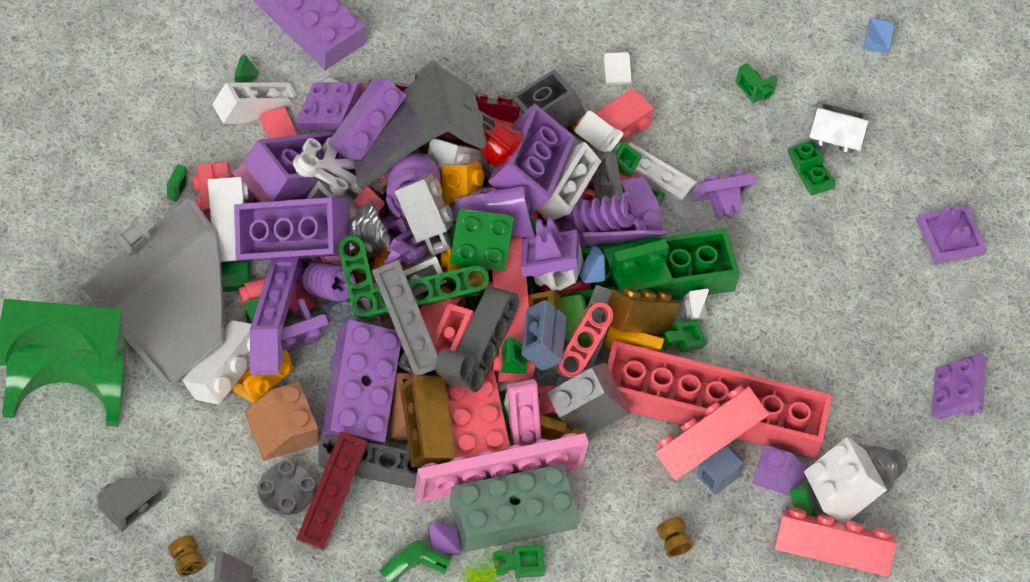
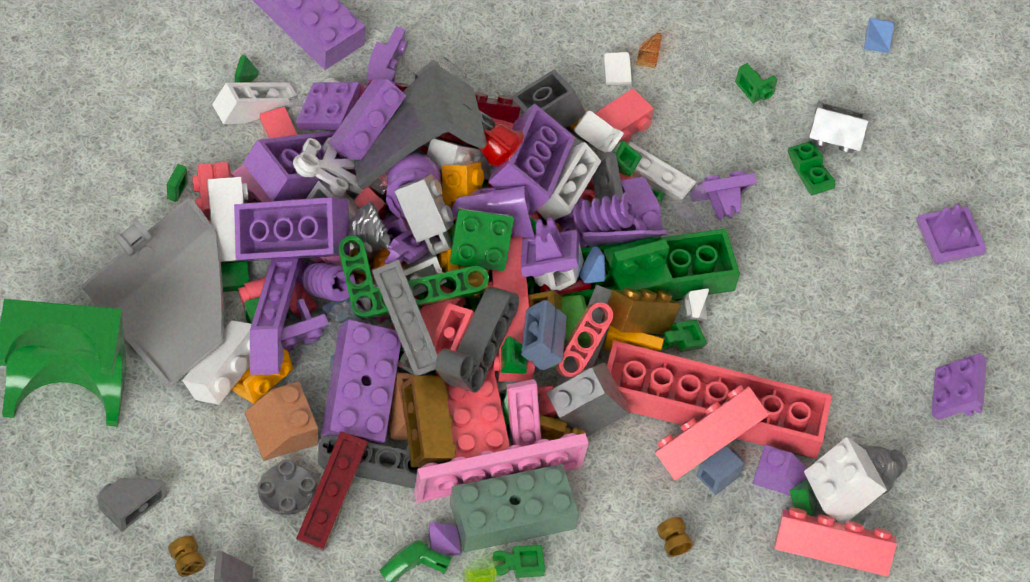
none -> medium lavender slope [367,26,408,85]
none -> clear orange slope [636,33,662,68]

